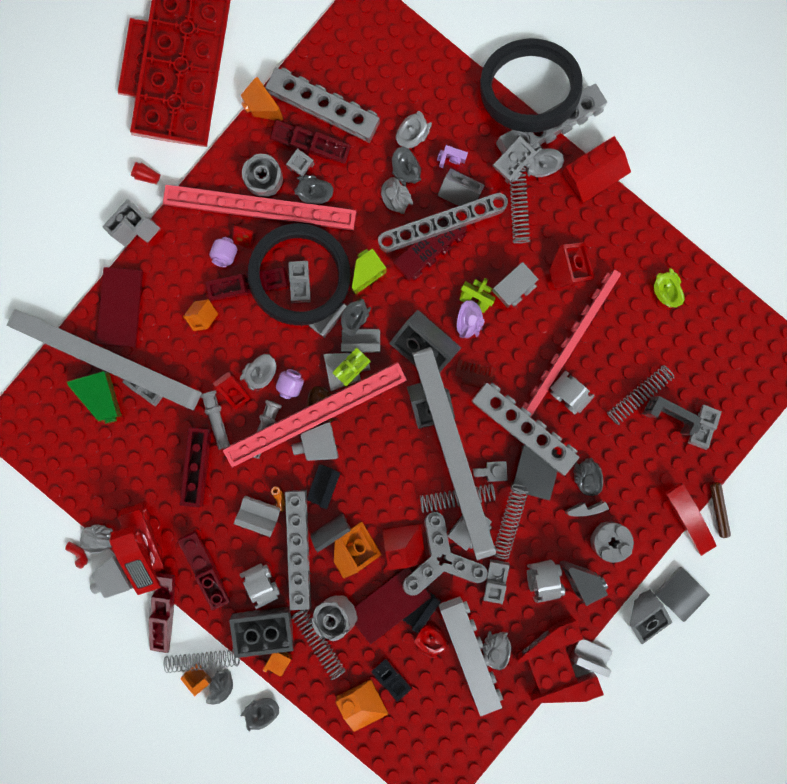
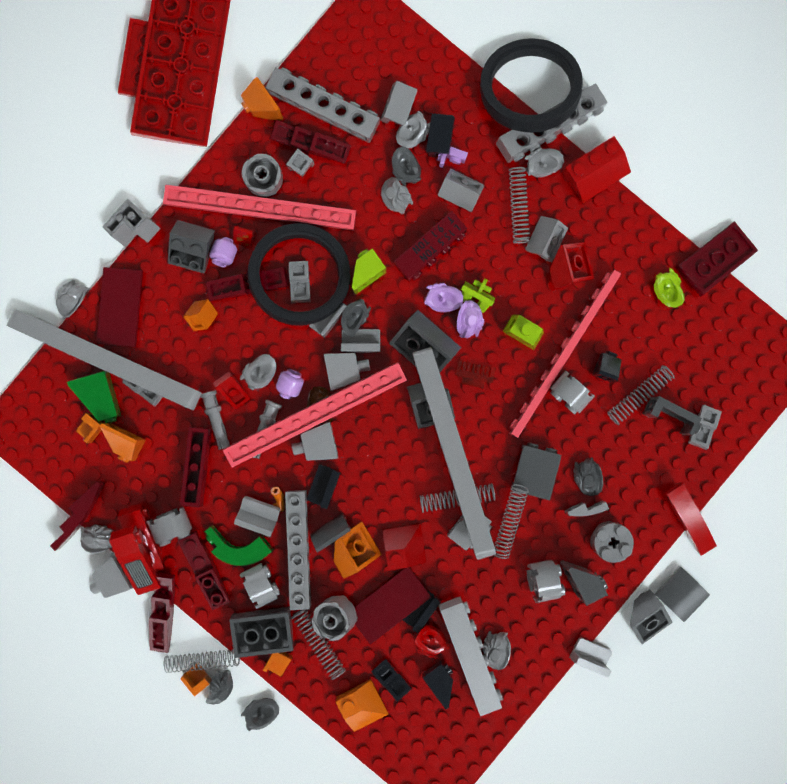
red arm [65,542,88,569] -> none
red cone [131,162,161,185] -> none
dark grey hat [294,175,333,205] -> none
lime hips [332,348,371,387] -> none
light grey beam [378,193,508,252] -> none
light grey piece [402,512,487,596] -> none
light grey brick [471,383,580,476] -> none
light grey plate [473,461,507,482] -> none
light grey slope [484,559,510,604] -> none
light grey bracket [492,136,537,183] -> none
light grey brick [492,262,539,308] -> none
red wedge [515,617,604,704] -> none
reddish brown axle [710,482,731,538] -> none
none -> dark red slope [50,481,105,551]
none -> light grey hat [56,280,89,318]
none -> orange panel [76,413,103,443]
none -> orange slope [100,423,145,463]
none -> light grey brick [147,506,192,547]
none -> dark grey slope [168,220,215,273]
none -> green arch [205,525,274,566]
none -> light grey panel [380,81,417,126]
none -> black slope [422,660,453,709]
none -> lavender hat [424,283,463,312]
none -> black panel [426,114,455,157]
none -> lime torso [502,315,544,350]
none -> light grey panel [525,216,568,262]
none -> black slope [592,351,622,382]
none -> dark red tile [677,221,759,297]

